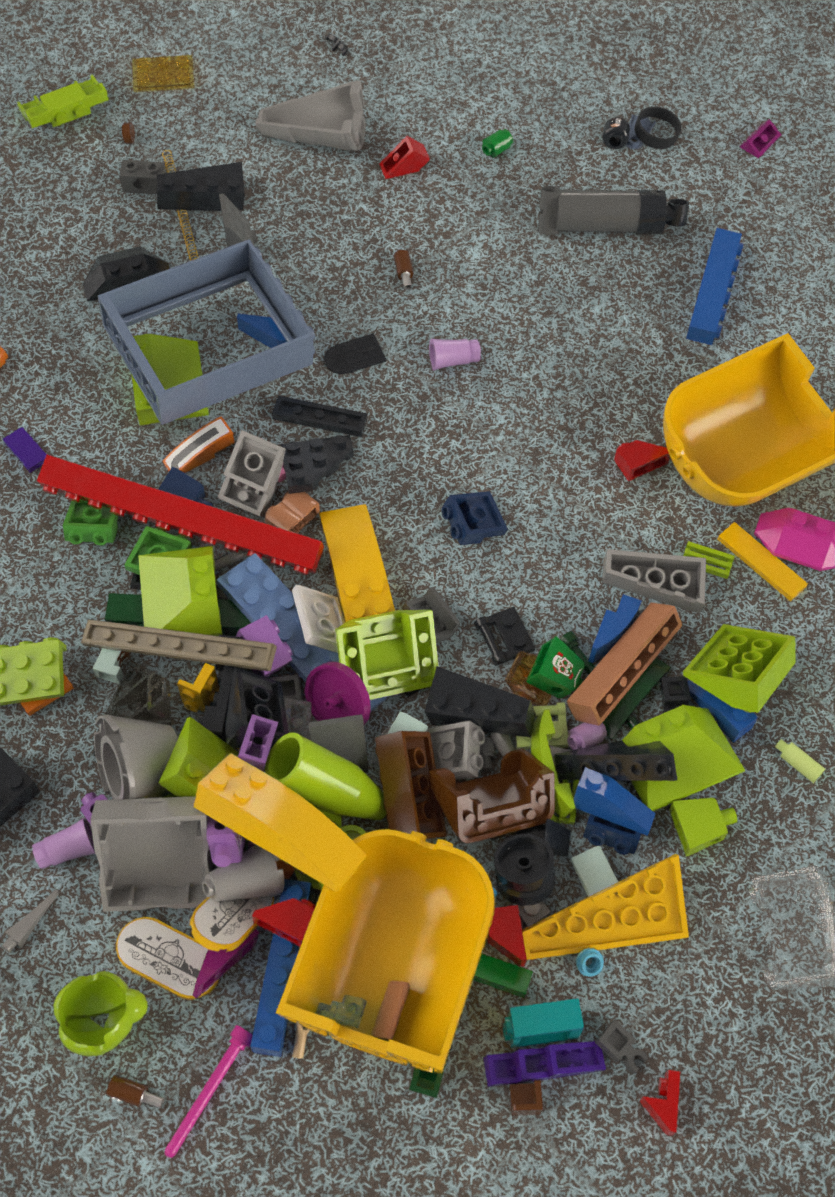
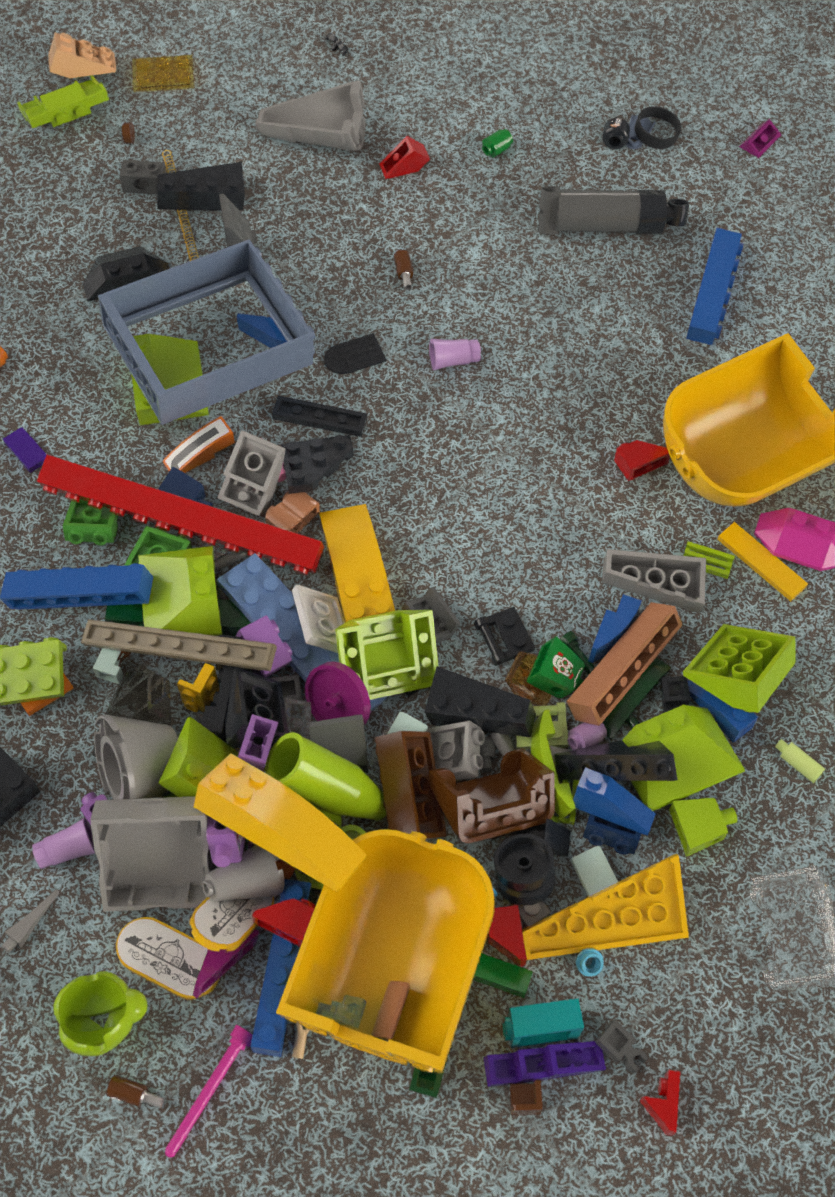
dark blue plate [441,491,508,545] -> none
none -> blue brick [0,563,153,610]
none -> light nougat slope [49,33,116,78]

